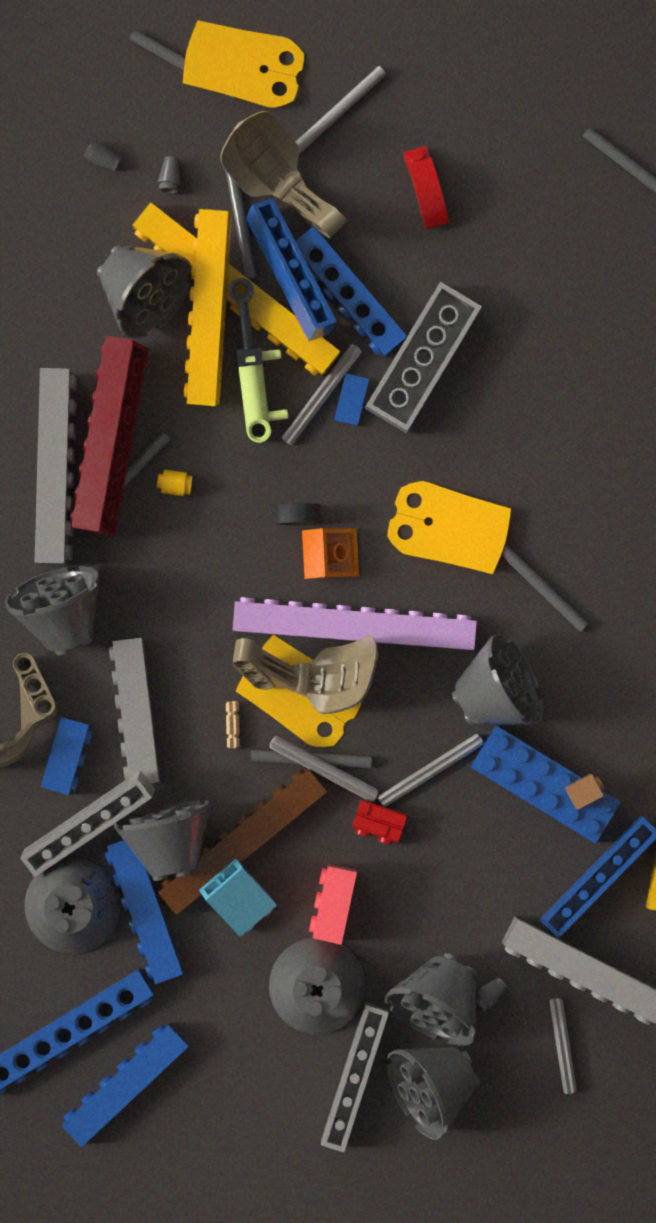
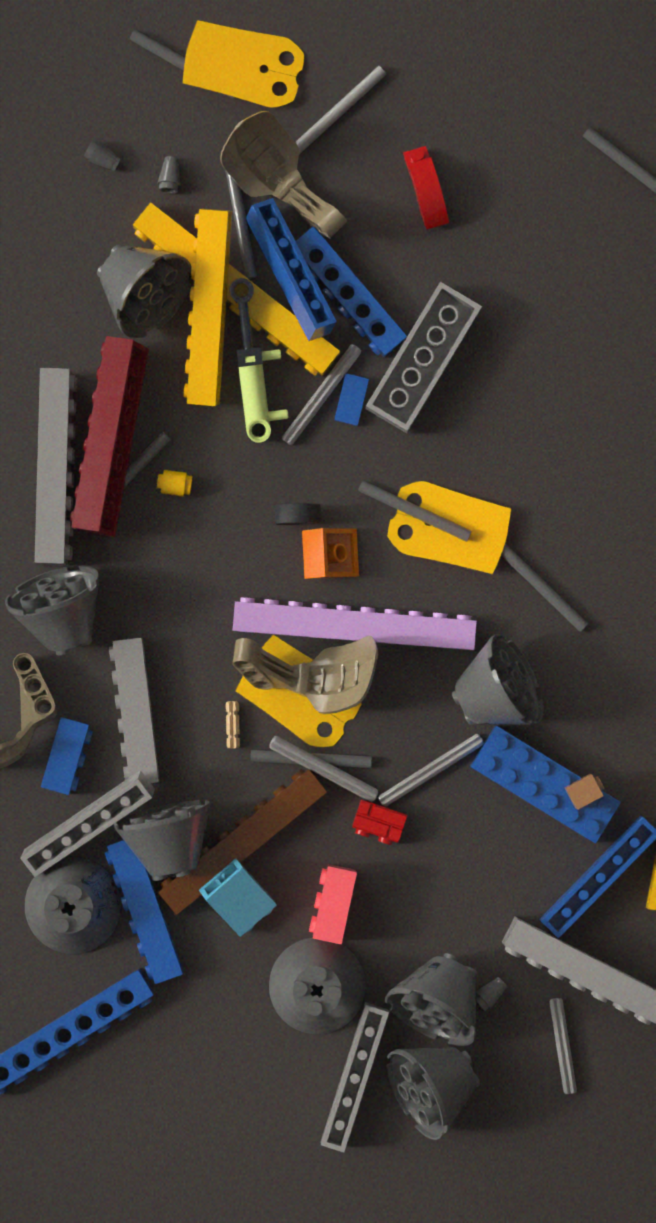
blue brick [62,1023,189,1147] -> none
none -> dark grey piece [358,480,472,542]

